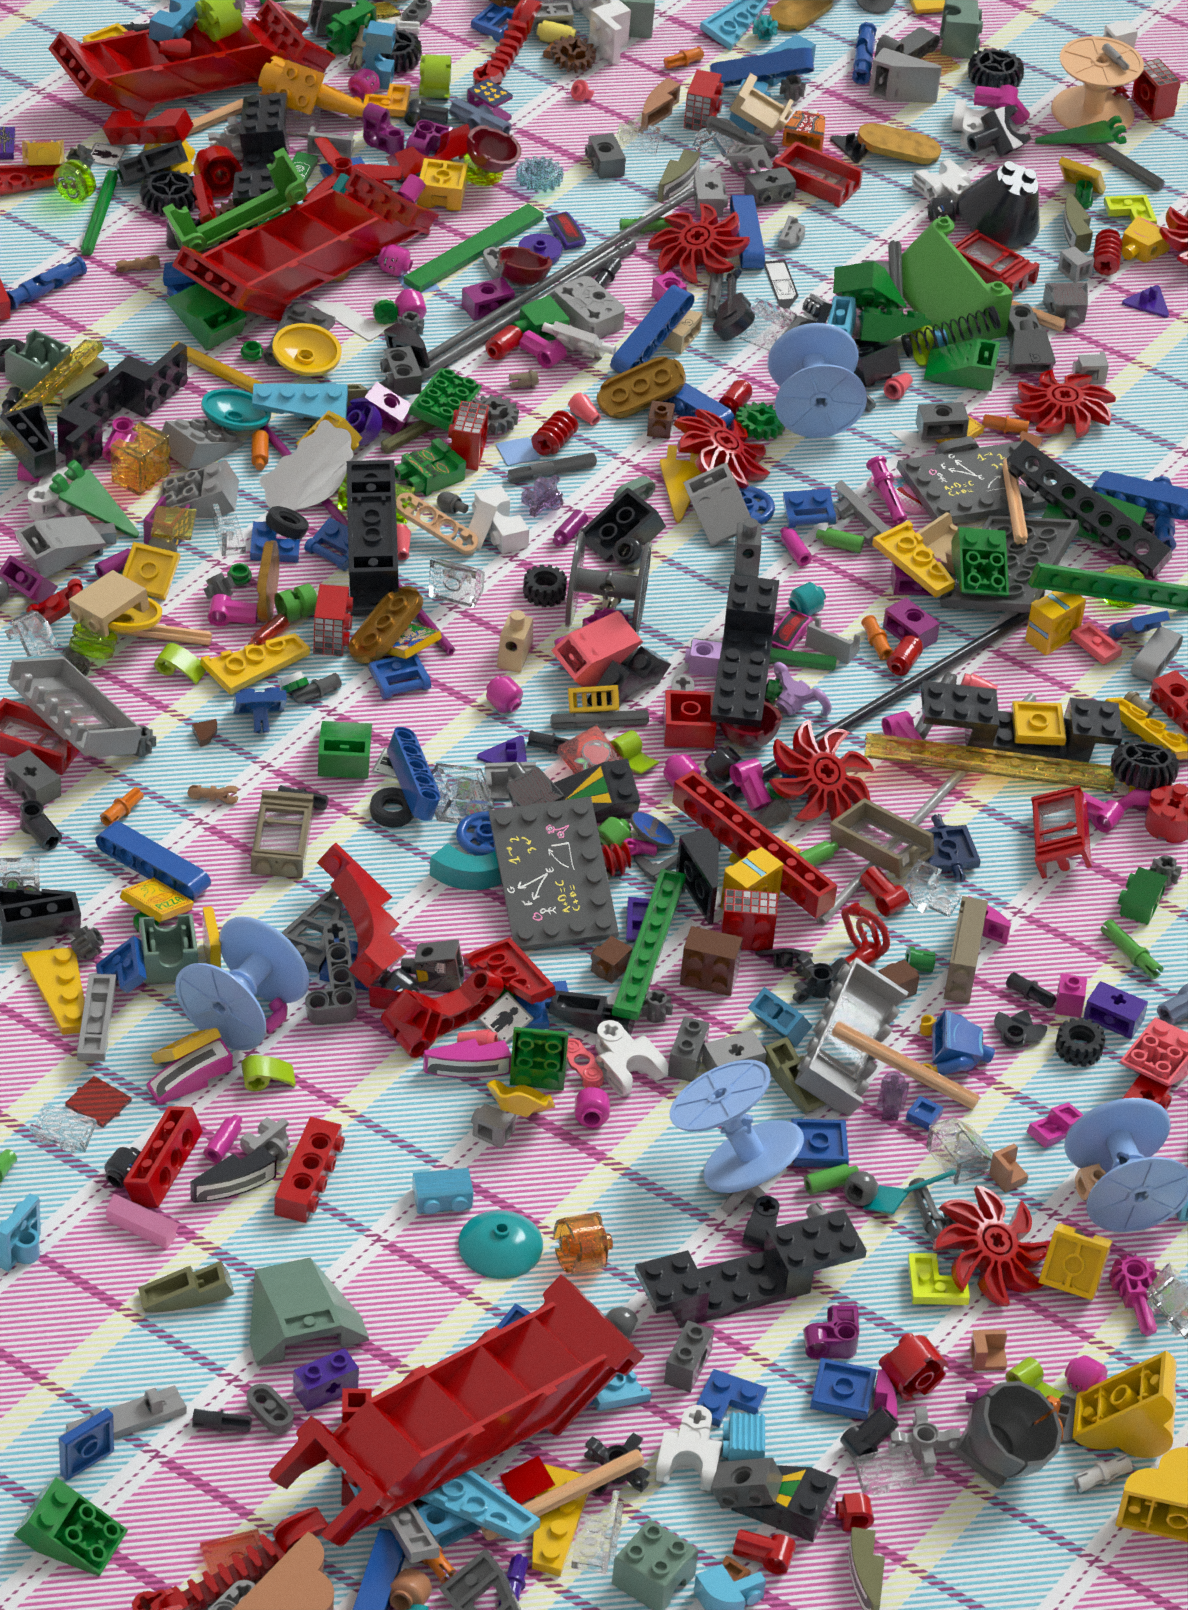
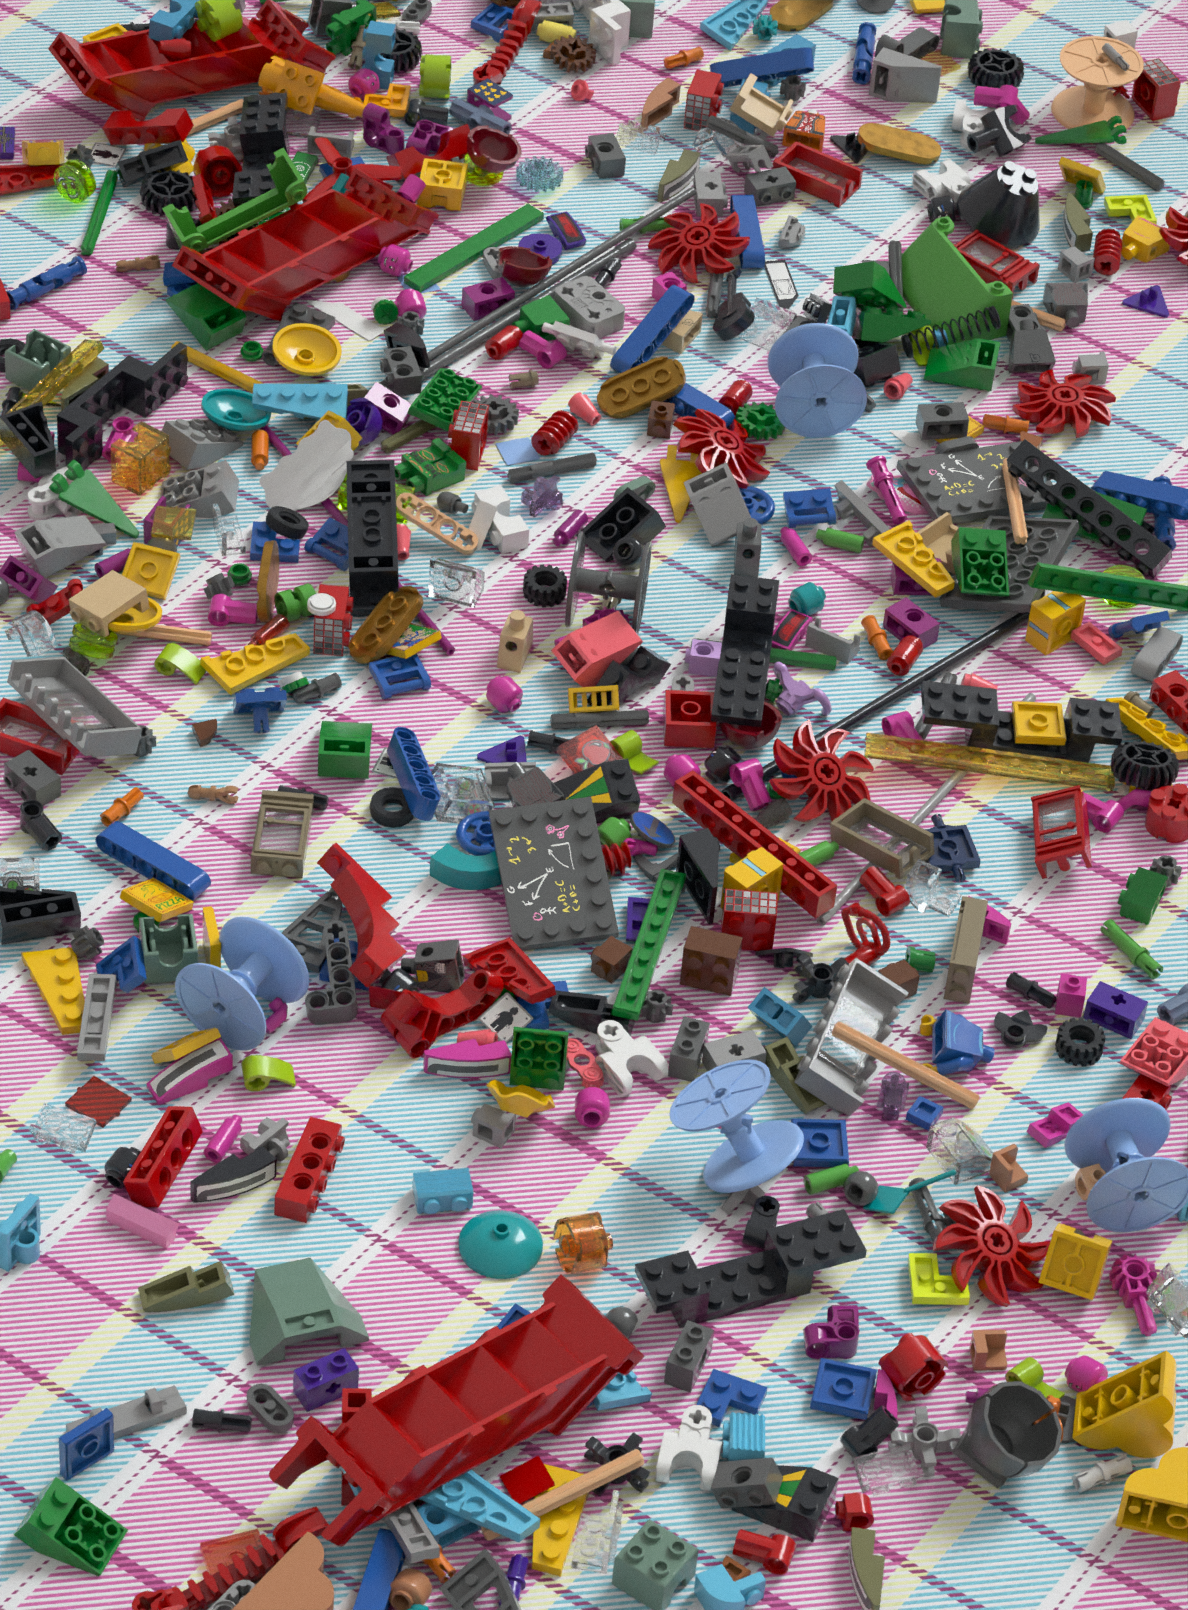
none -> white piece [307,593,336,616]

